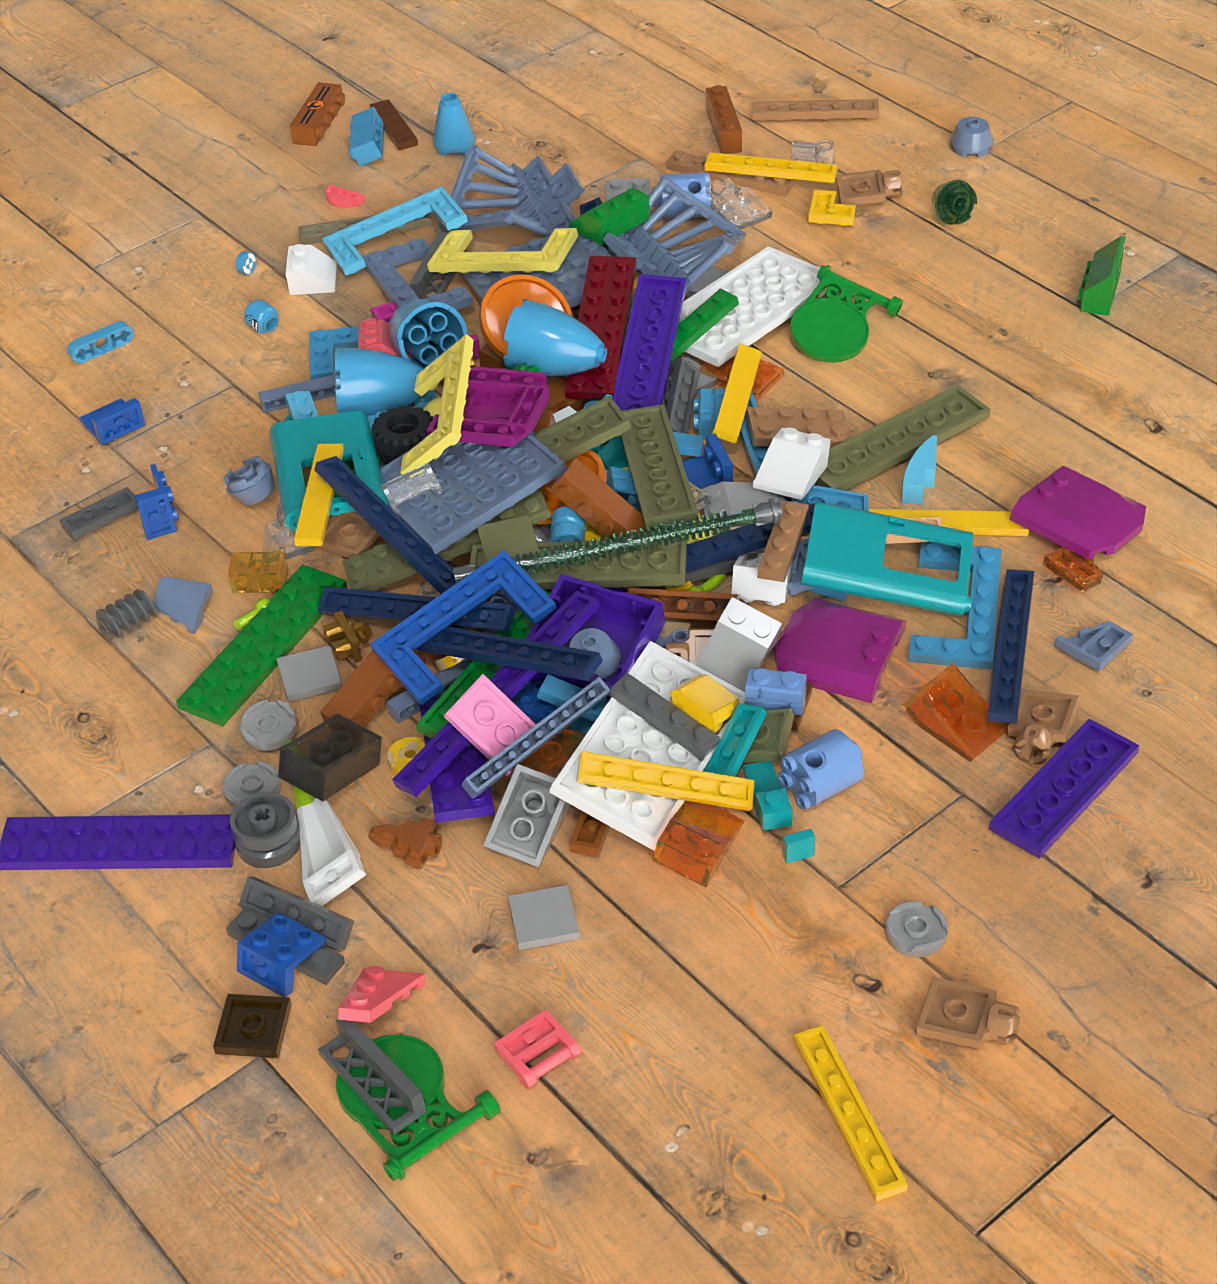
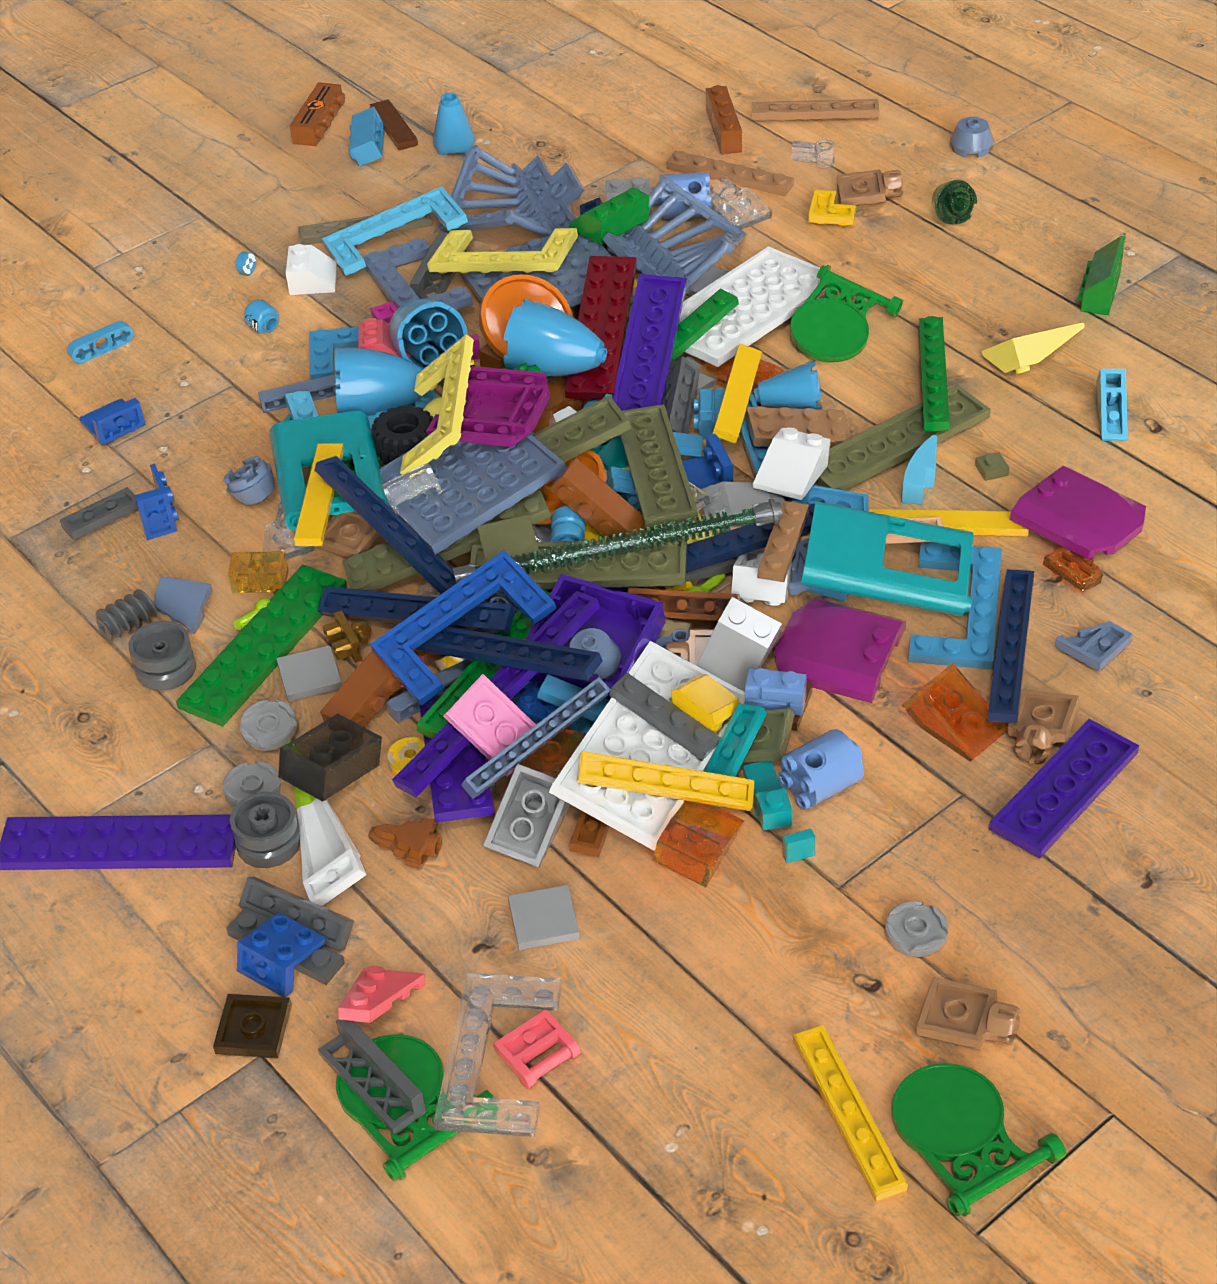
coral tile [326,184,365,208] -> none
yellow tile [705,152,838,183] -> none
none -> dark grey wheel [128,621,196,691]
none -> clear plate [434,973,562,1137]
none -> dark azure cone [754,361,823,410]
none -> green piece [892,1063,1066,1217]
none -> green plate [919,316,950,431]
none -> olive plate [975,452,1009,481]
none -> light yellow wedge [982,323,1085,375]
none -> medium azure slope [1096,369,1128,441]

